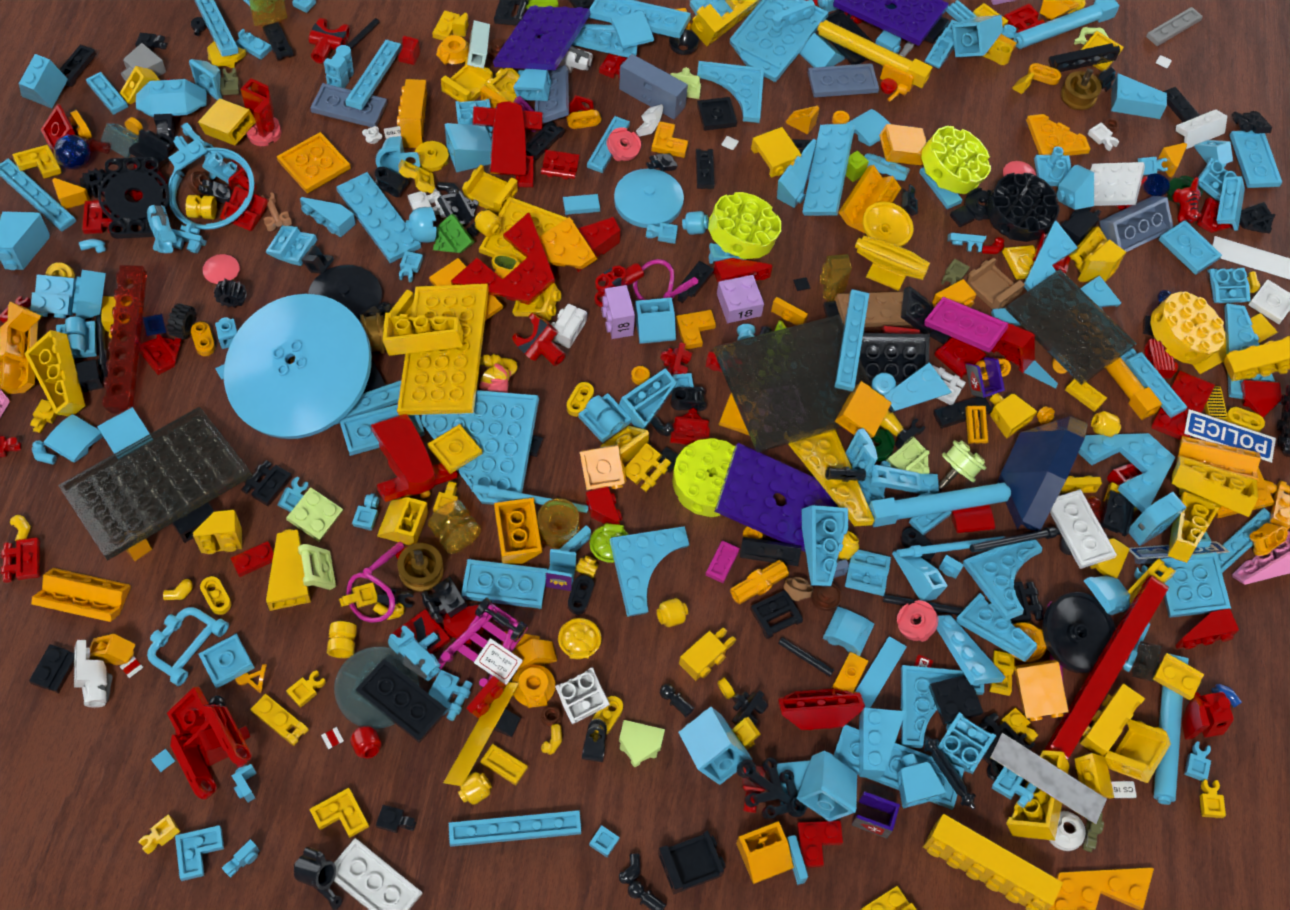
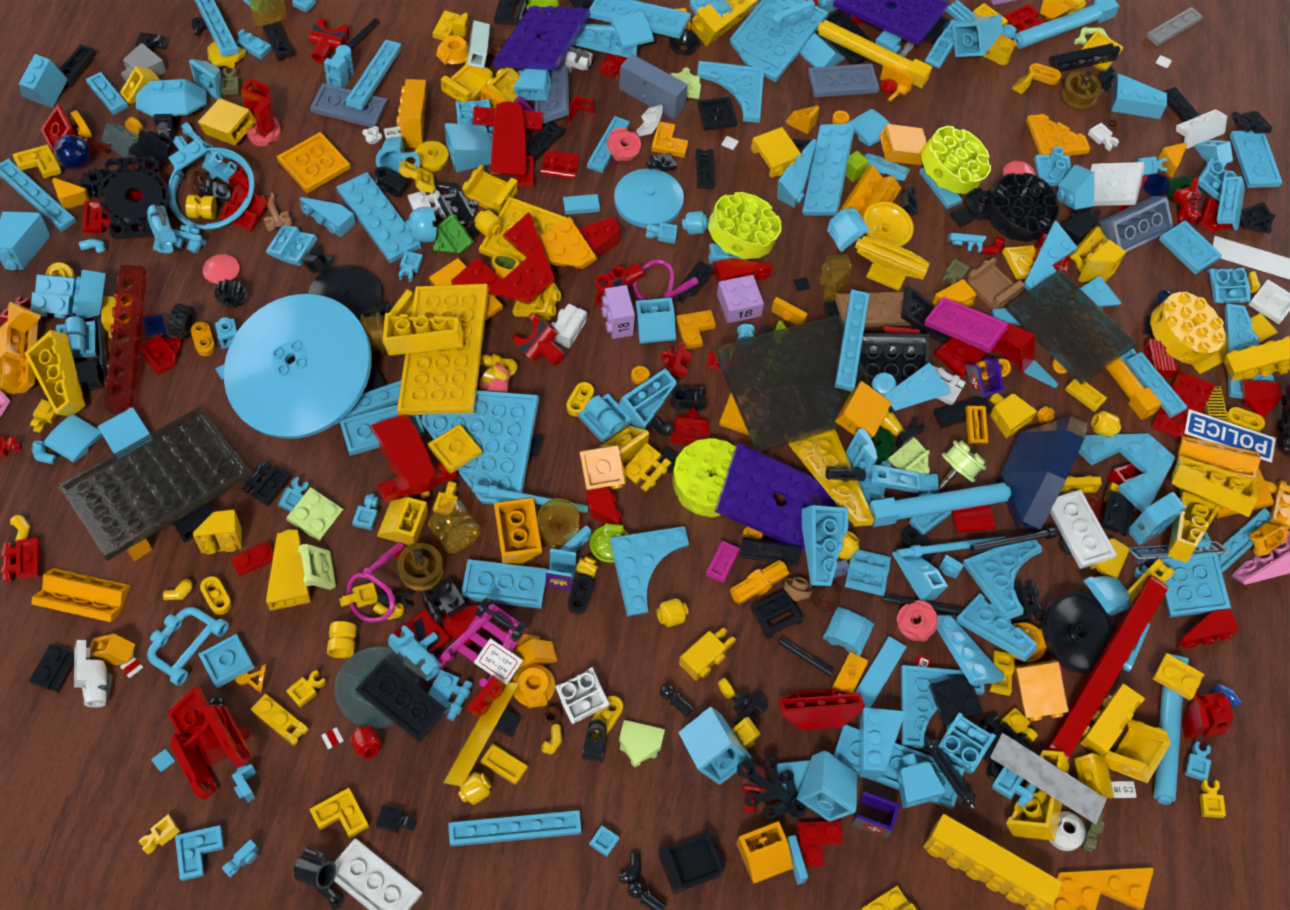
red panel [398,36,420,65] -> none
yellow piece [558,618,601,660] -> none
light orange plate [567,110,601,129] -> none
medium azure plate [673,373,694,389] -> none
clear smoke hips [1132,641,1162,682] -> none
none -> medium azure slope [827,208,870,252]

